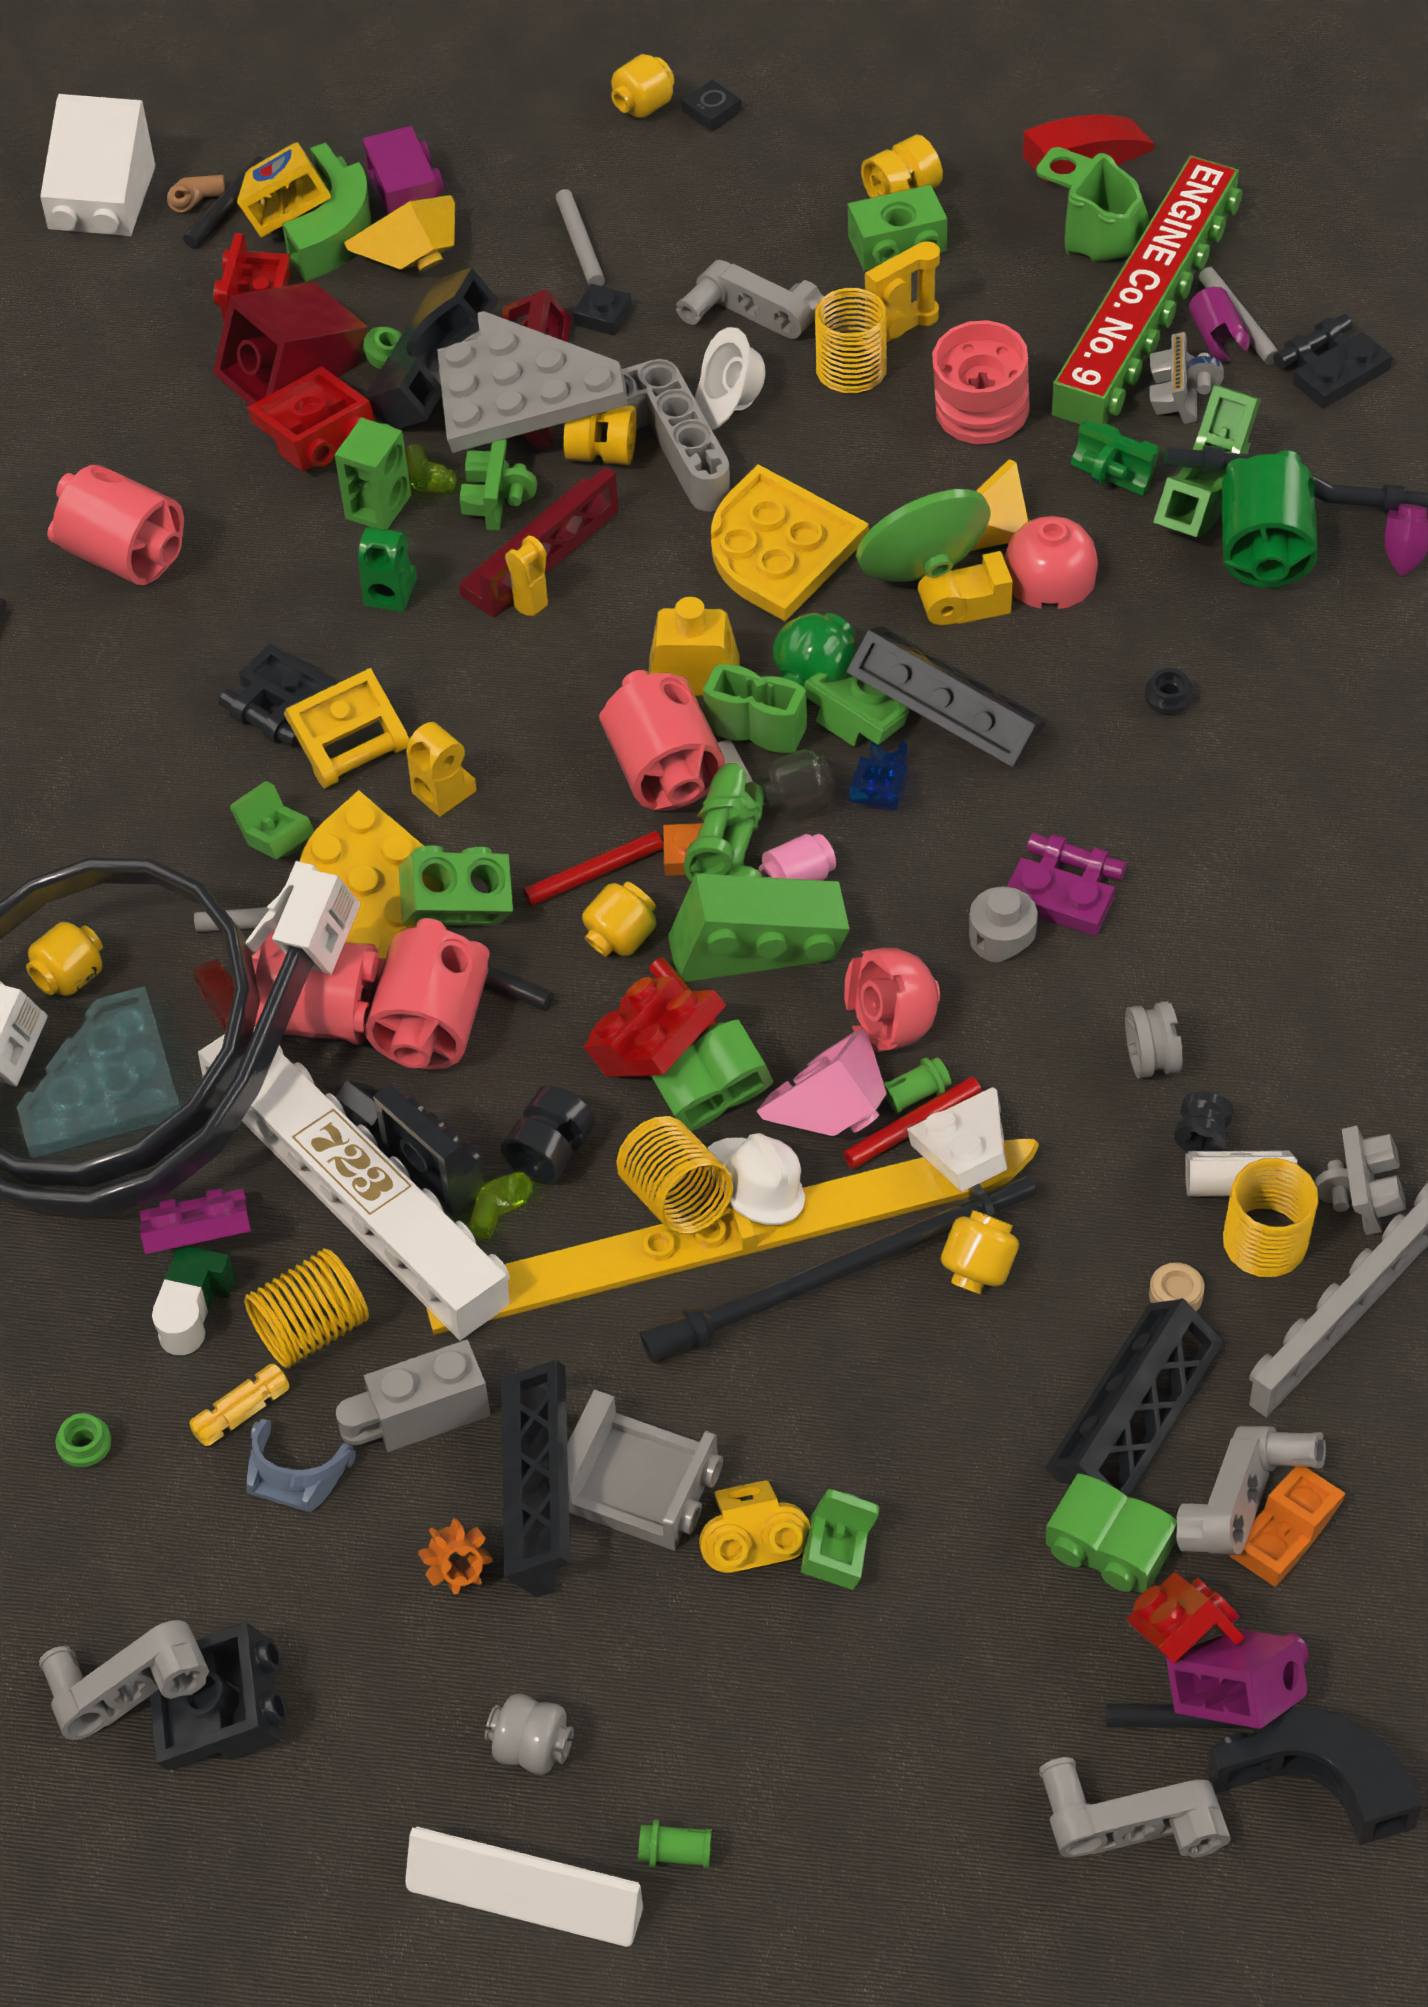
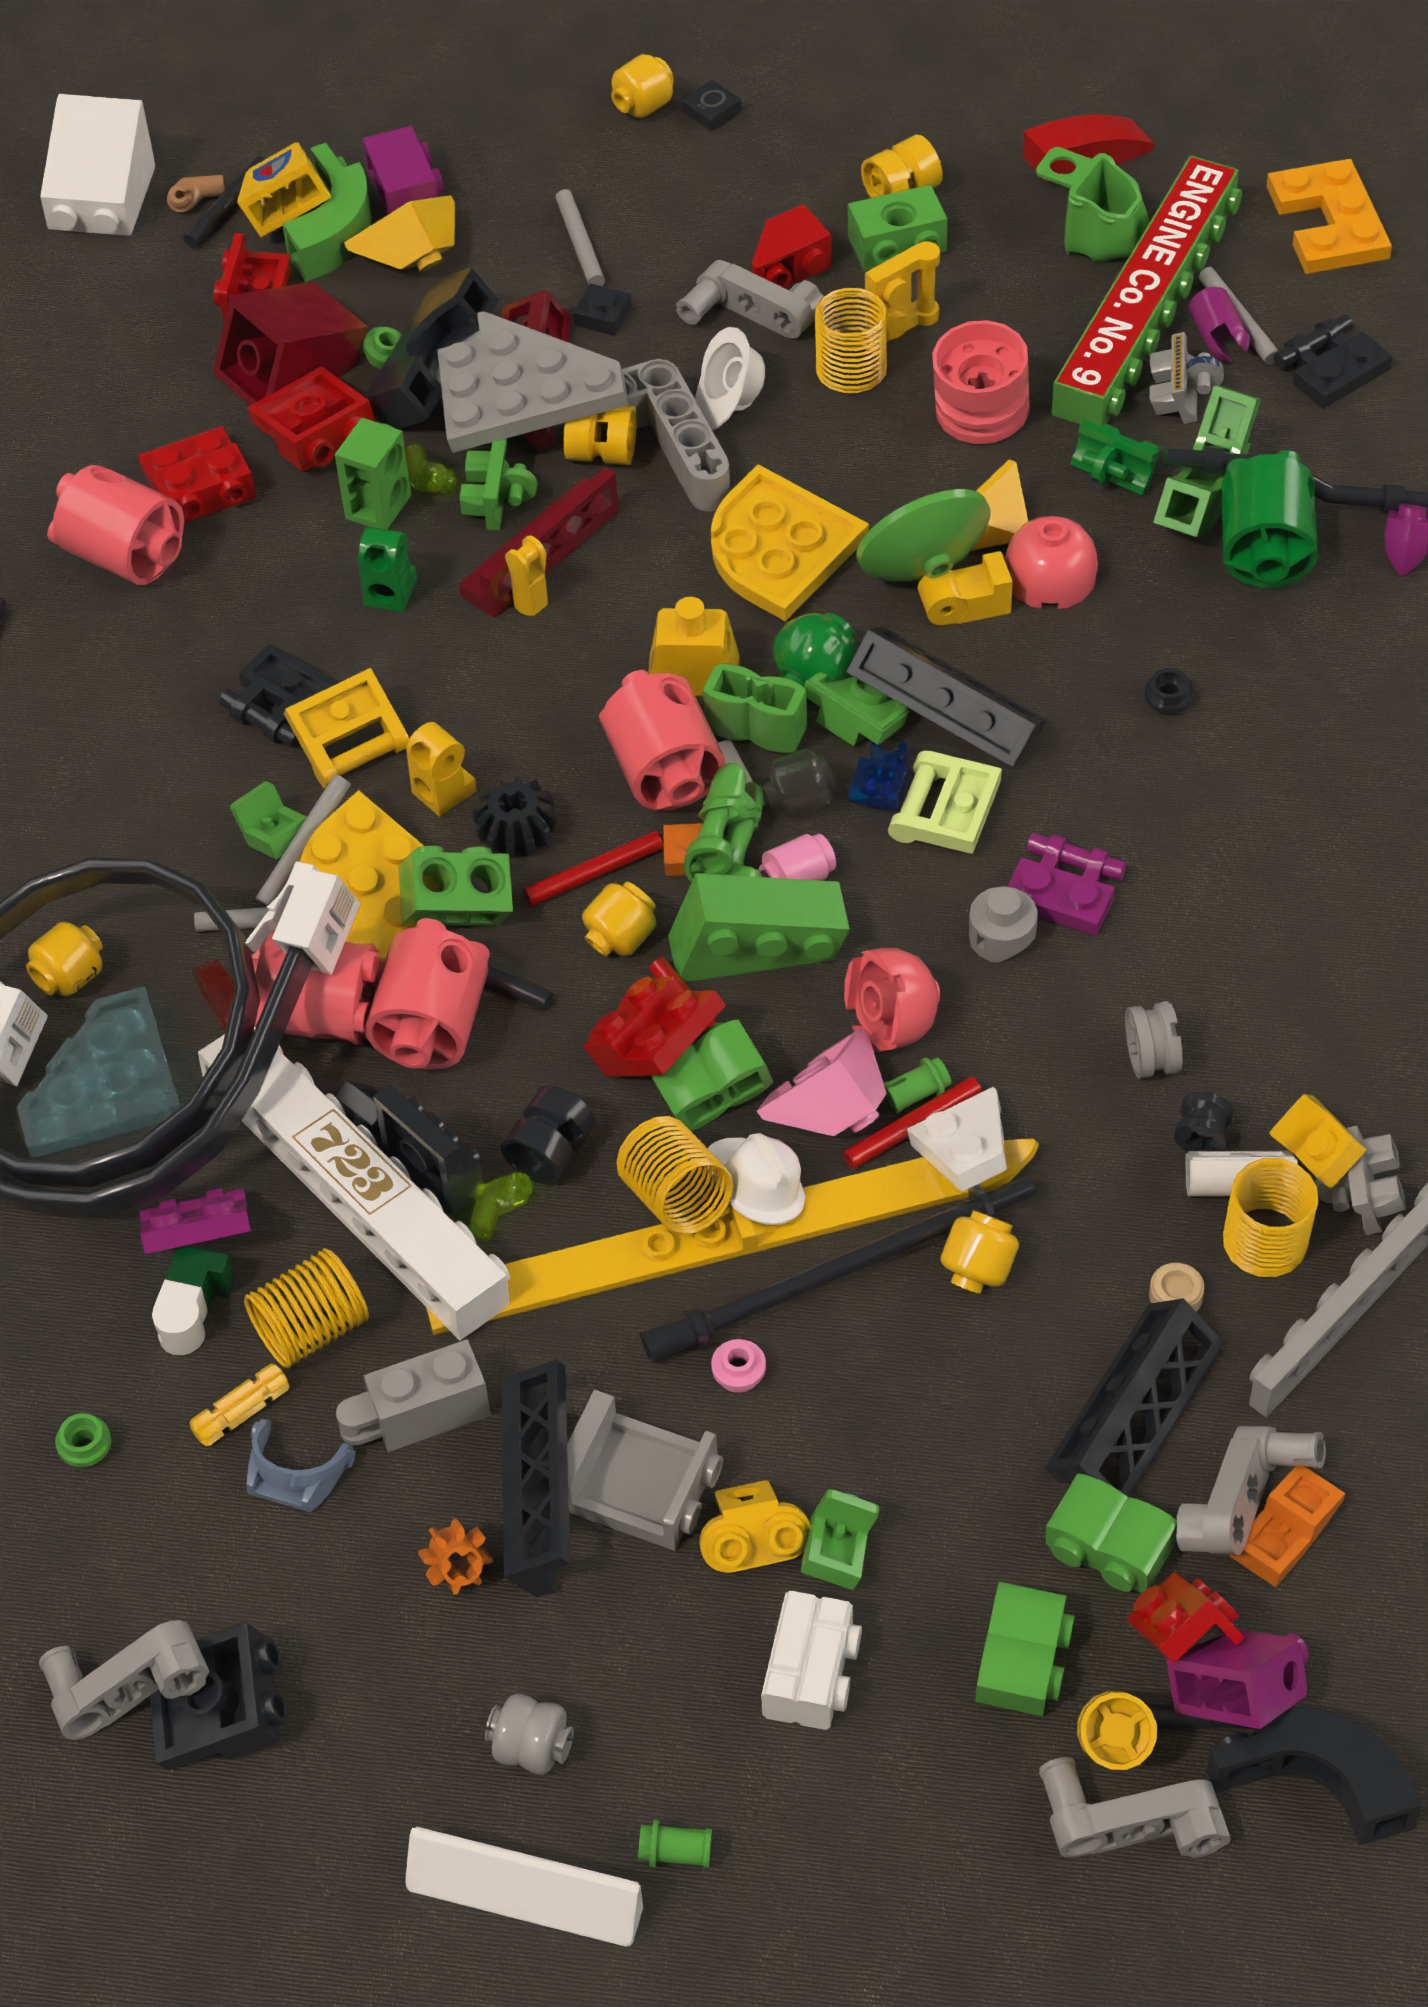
none -> red plate [138,426,256,523]
none -> light grey bar [255,774,351,906]
none -> black gear [473,774,557,859]
none -> bright pink plate [711,1339,766,1393]
none -> red slope [752,204,832,288]
none -> white brick [761,1591,862,1730]
none -> yellowish green plate [888,751,1002,854]
none -> bright green brick [975,1582,1075,1716]
none -> yellow wheel [1077,1691,1157,1770]
none -> light orange plate [1266,159,1392,274]
none -> yellow slope [1269,1094,1367,1189]

